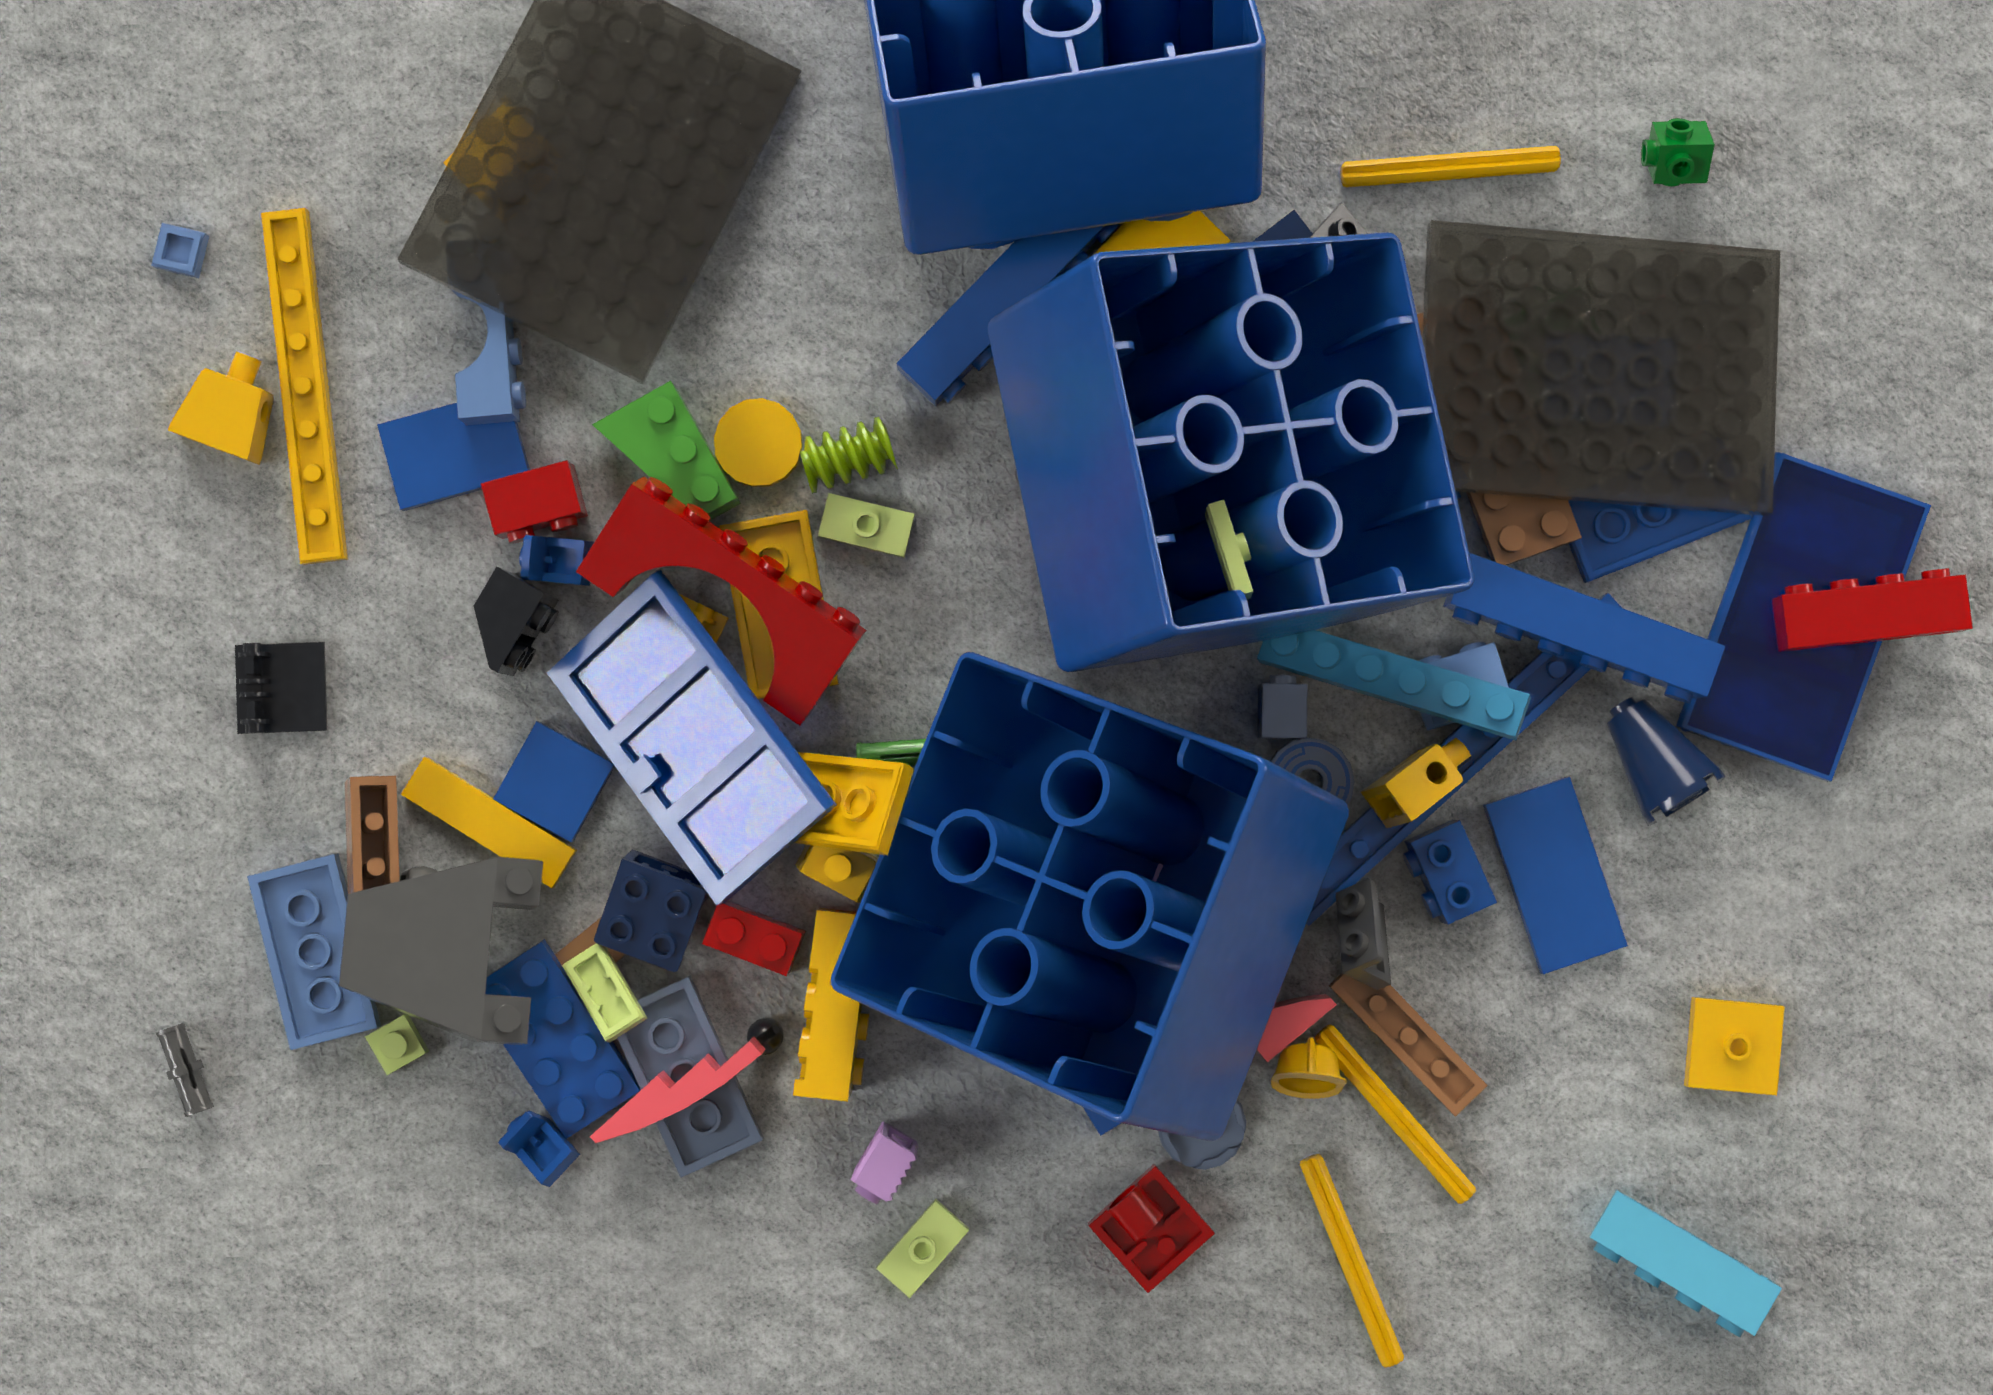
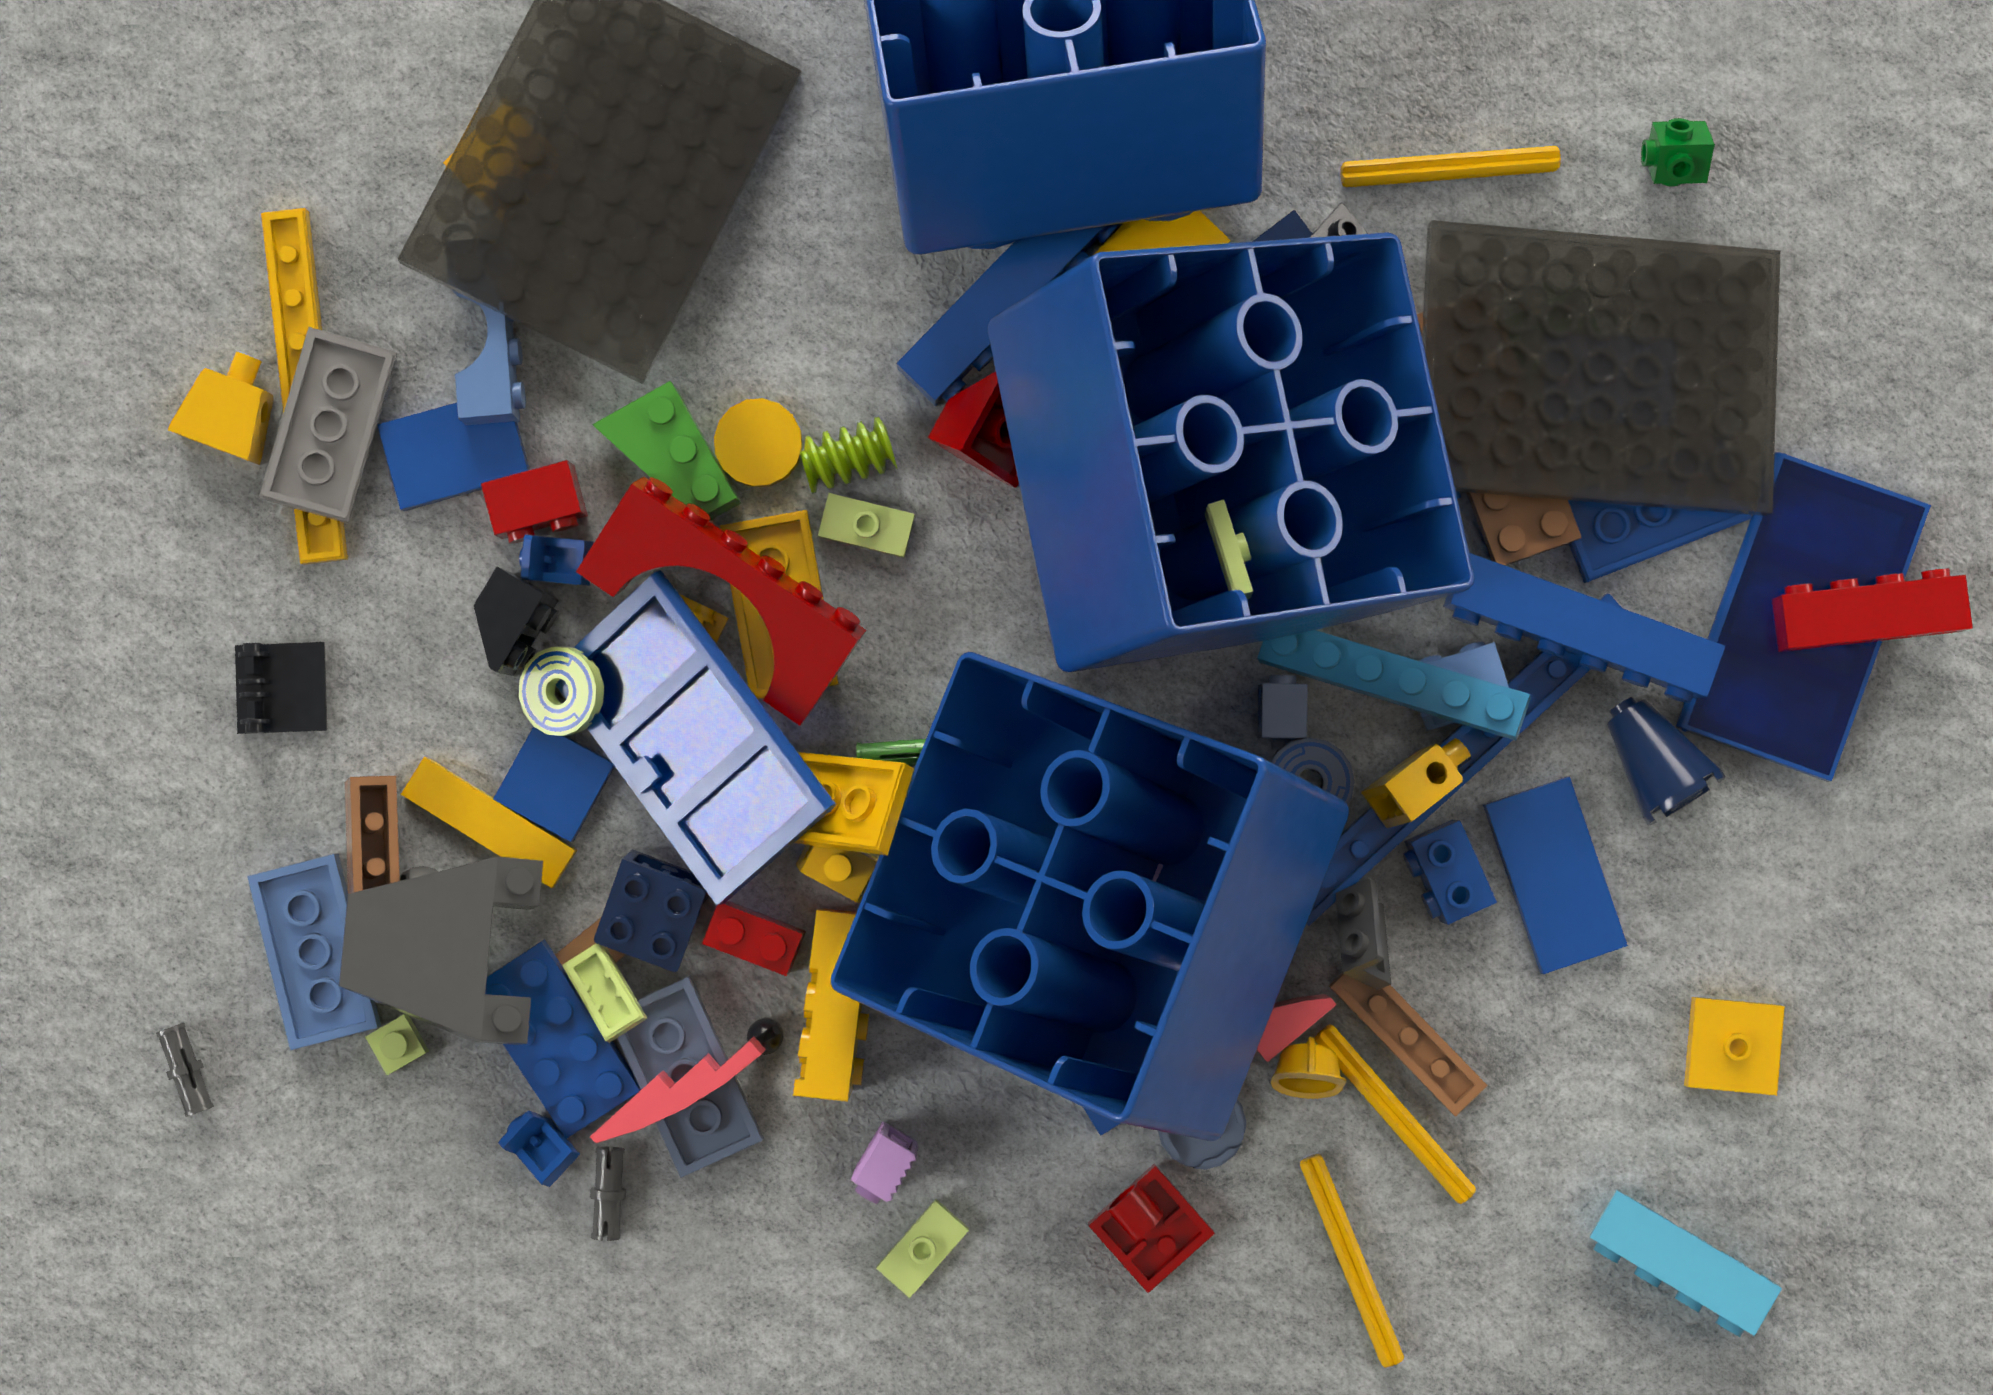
medium blue tile [151,223,209,279] -> none
none -> light grey tile [259,327,397,524]
none -> yellowish green tile [519,647,604,736]
none -> dark grey pin [590,1146,626,1241]
none -> red slope [928,371,1019,488]

